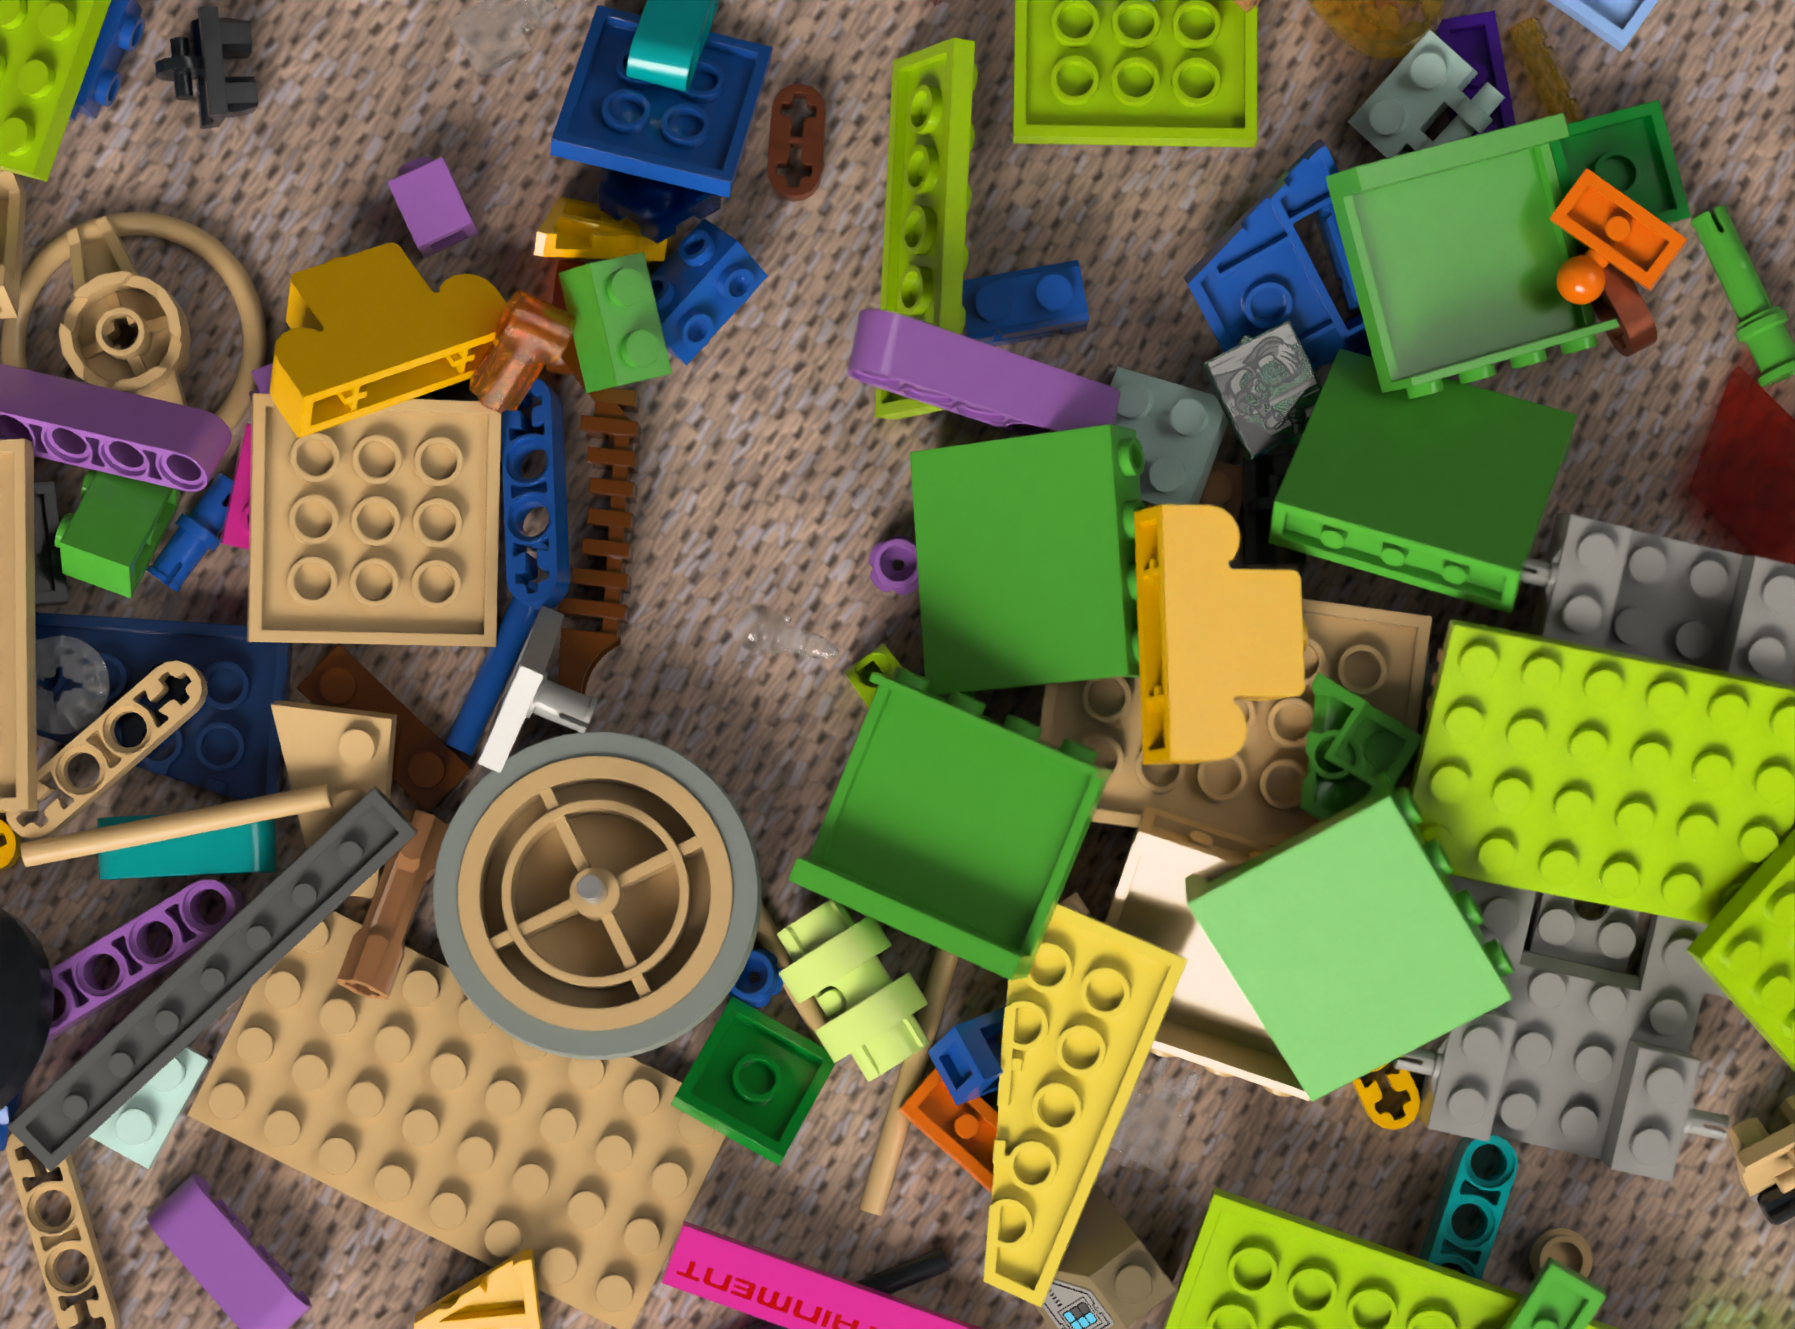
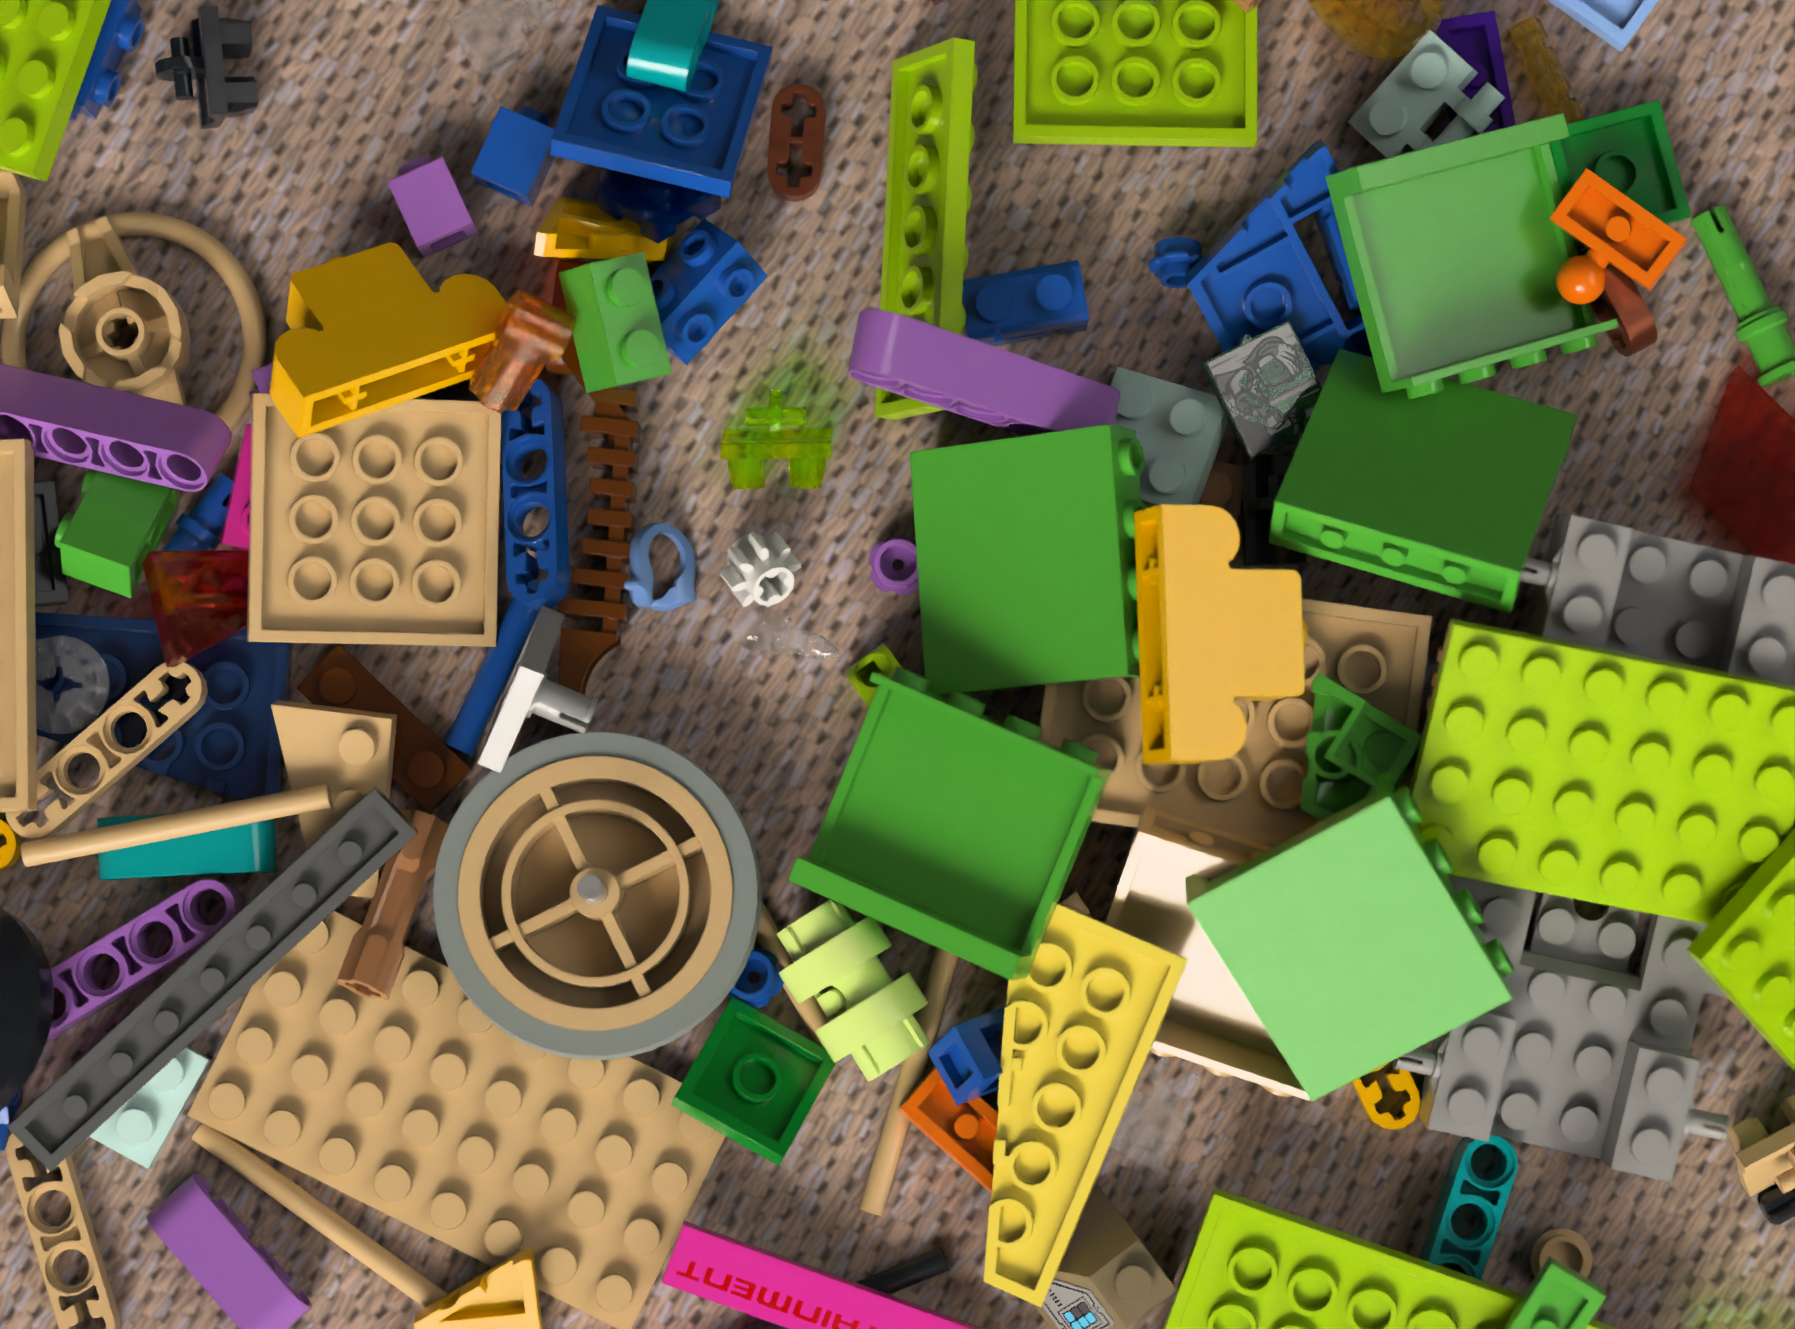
none -> clear red wing [142,550,249,667]
none -> tan piece [191,1123,448,1308]
none -> blue brick [471,105,555,207]
none -> medium blue piece [624,522,696,612]
none -> clear neon green hips [720,390,832,489]
none -> white gear [720,531,801,607]
none -> blue plate [1148,237,1204,288]

